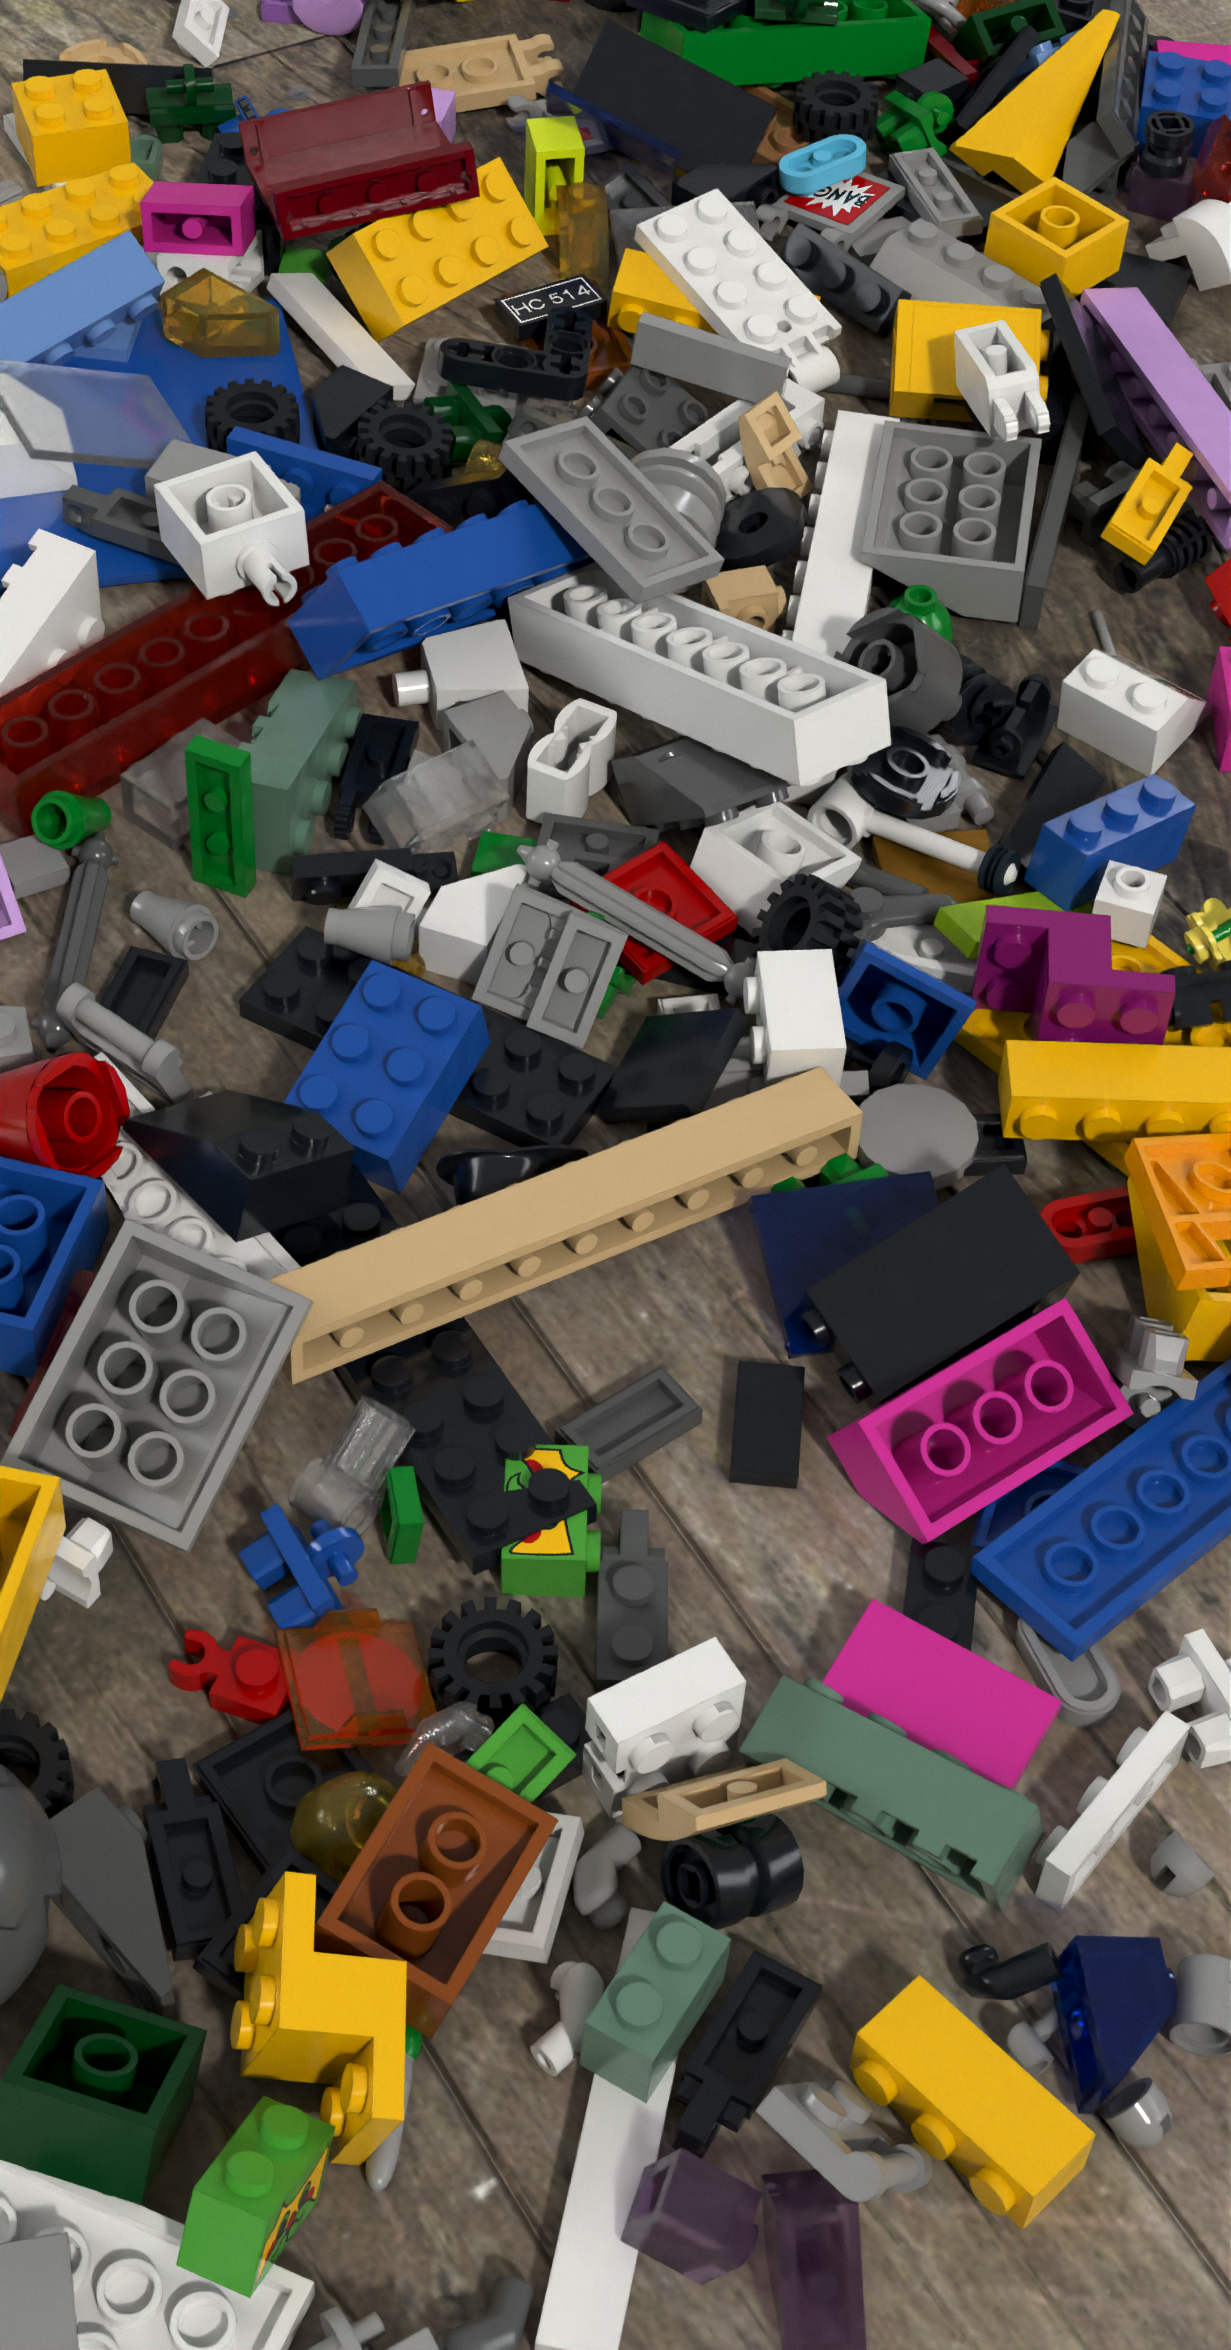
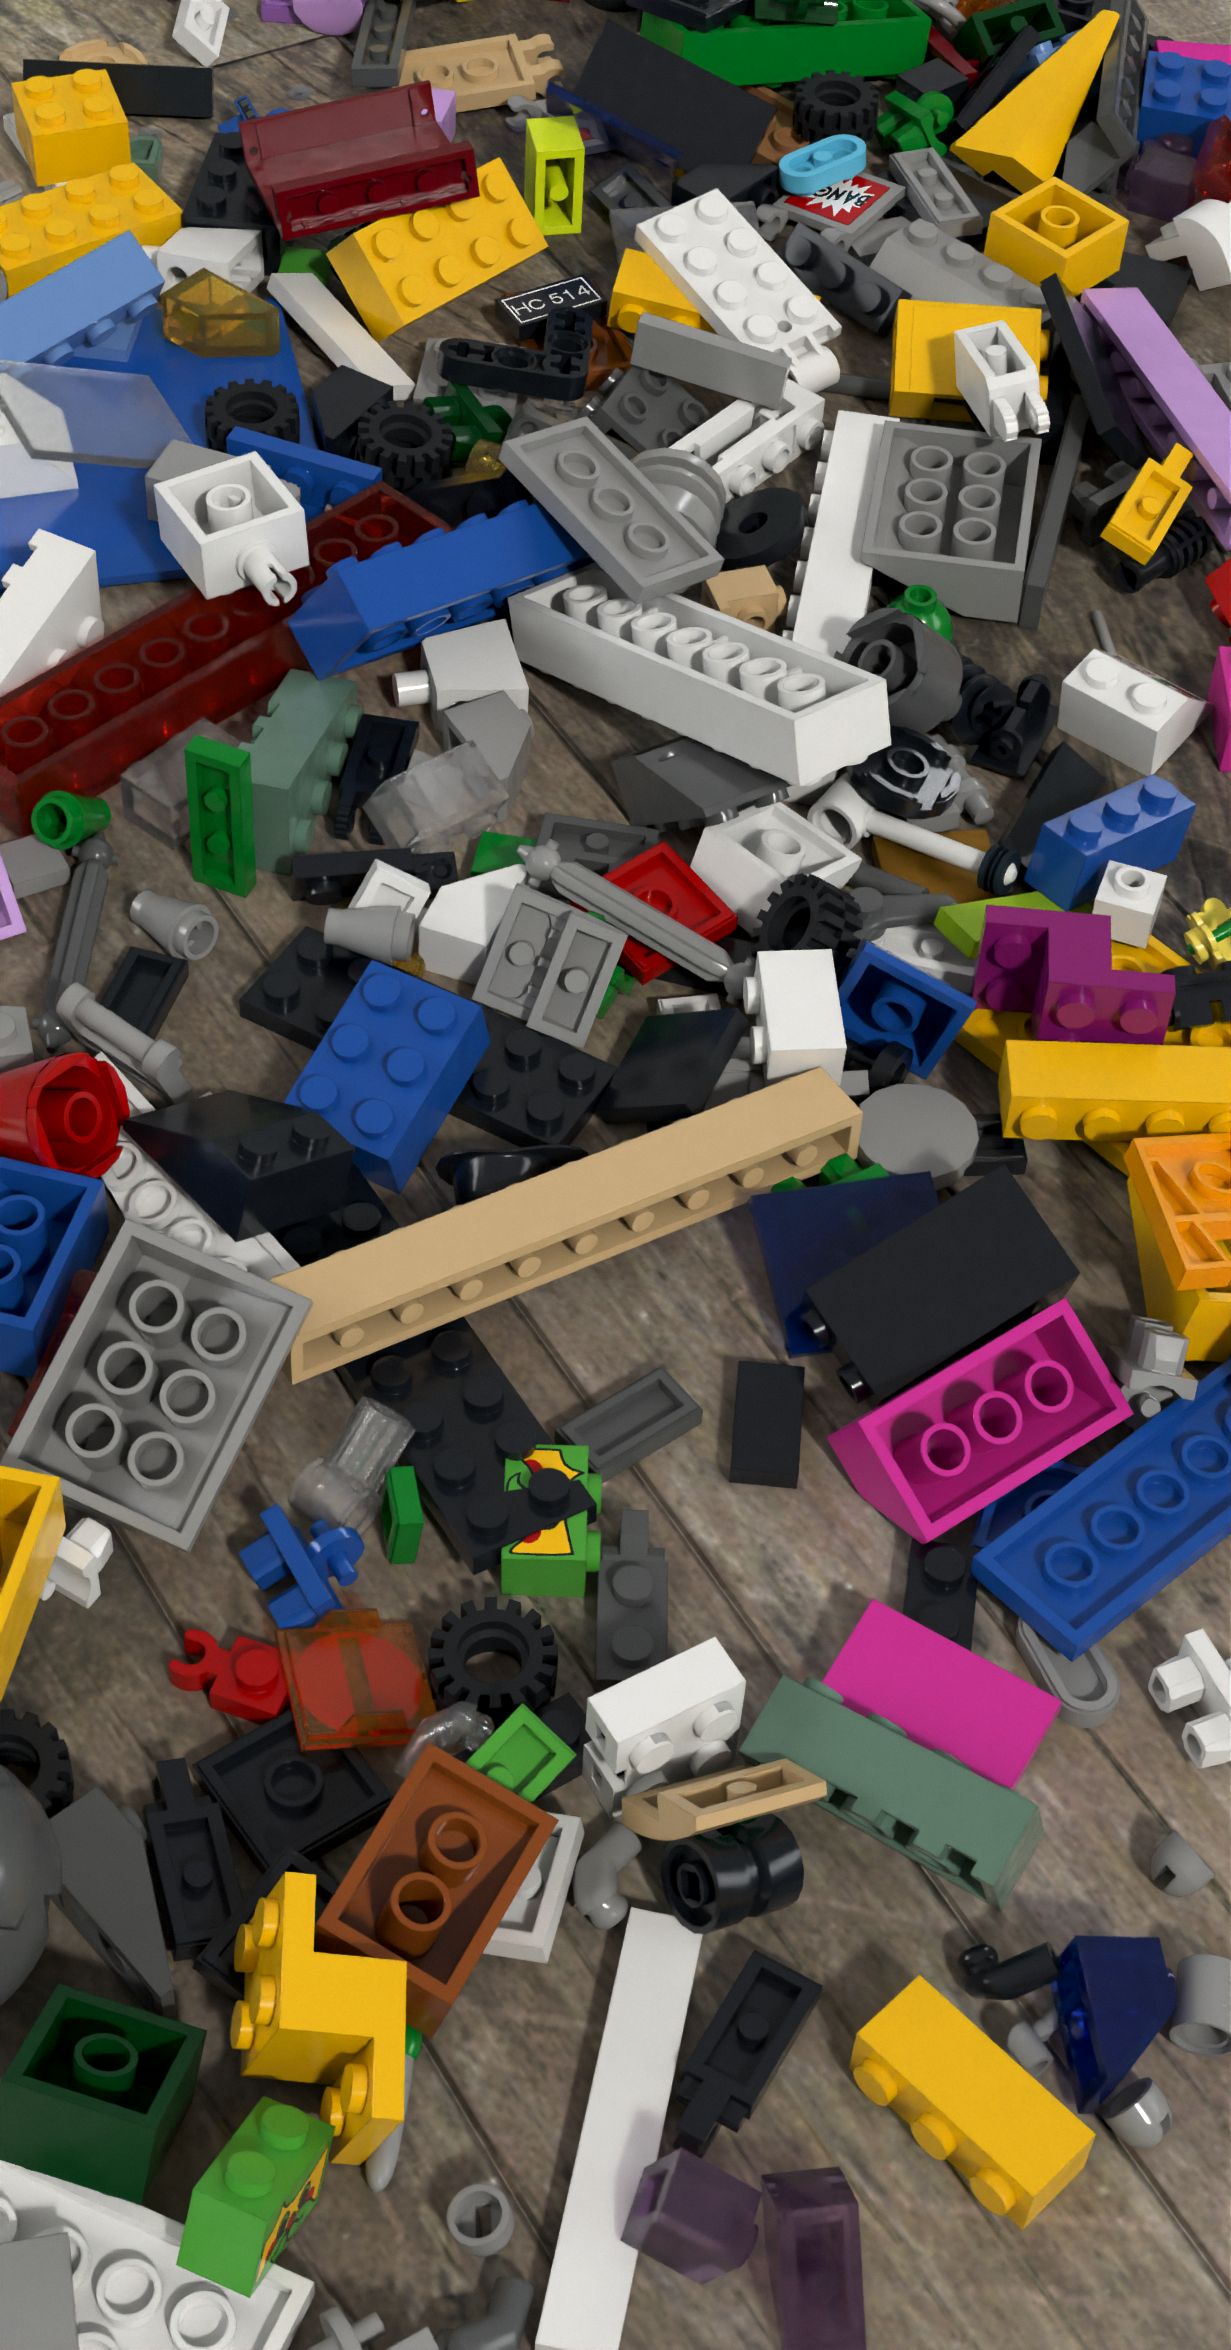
dark grey hinge [62,485,180,565] -> none
dark pink brick [140,181,256,256] -> none
dark green hips [146,64,236,144] -> none
clear yellow hair [290,1770,398,1884] -> none
white brick [526,698,617,824] -> none
white arm [530,1961,605,2077] -> none
clear yellow slope [554,182,609,293] -> none
sand green brick [579,1901,731,2104] -> none
tan slope [738,391,814,499] -> none
light grey plate [756,2080,933,2202] -> none
white plate [1035,1710,1190,1913] -> none
red plate [1040,1187,1137,1264] -> none
black wheel [1139,110,1194,179] -> none
none -> light grey hinge [447,2183,515,2257]

